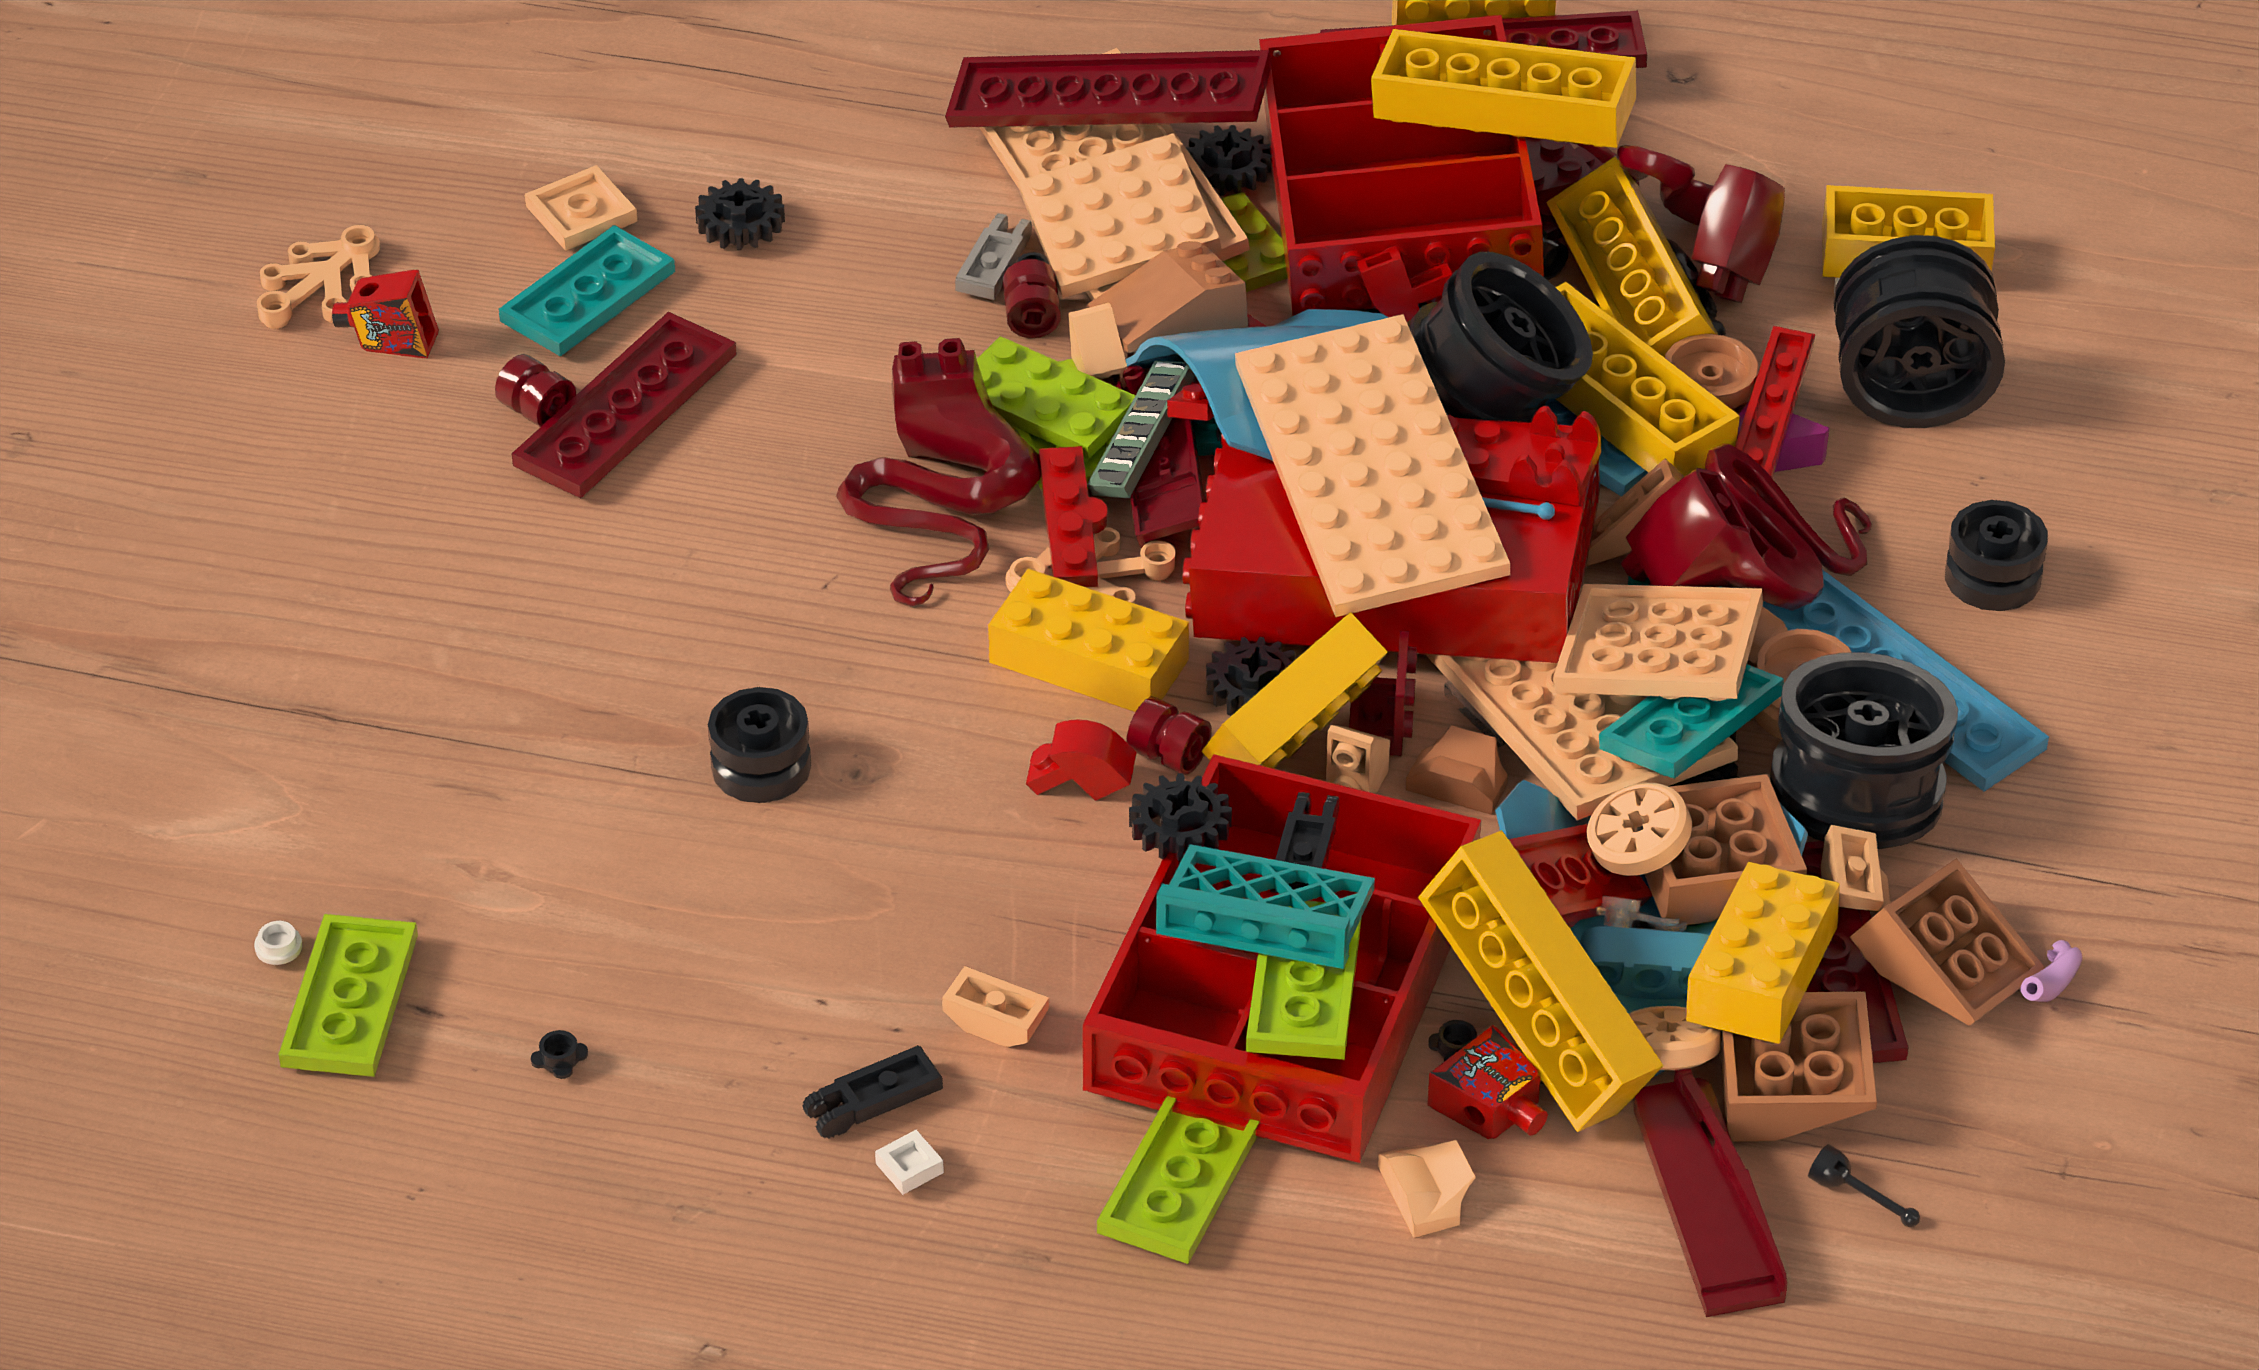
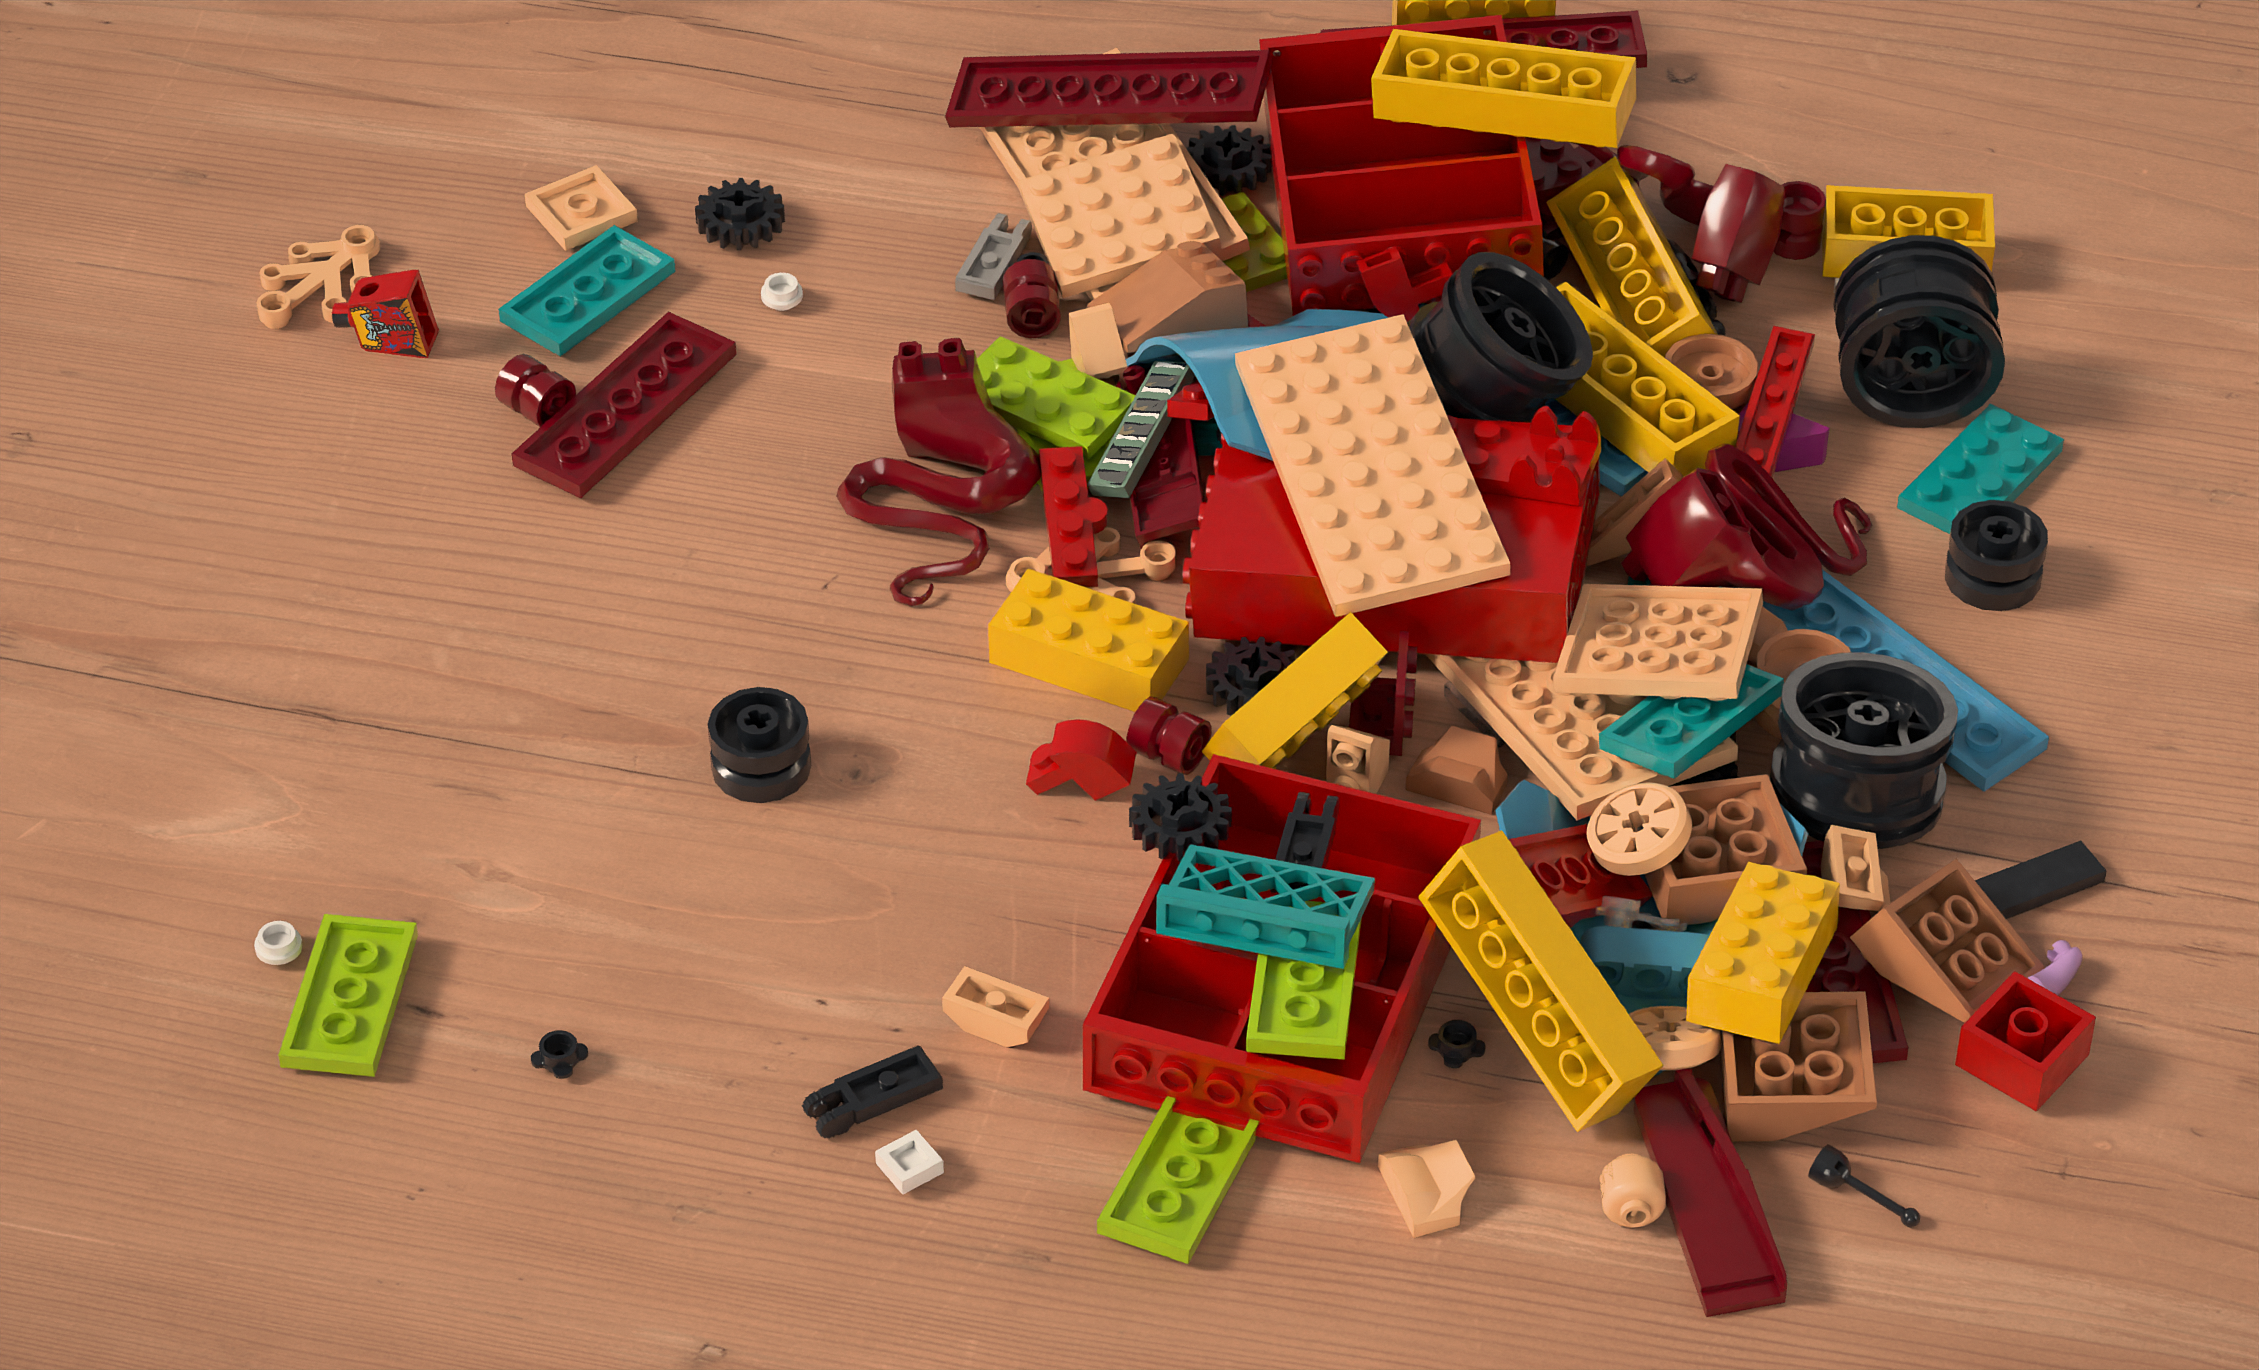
red torso [1427,1025,1548,1139] -> none
dark azure hinge [1482,497,1555,520] -> none
none -> white plate [761,273,803,311]
none -> light nougat head [1600,1154,1666,1228]
none -> dark red wheel [1773,181,1826,260]
none -> teal plate [1897,403,2064,534]
none -> red brick [1955,971,2096,1112]
none -> black tile [1975,840,2107,919]

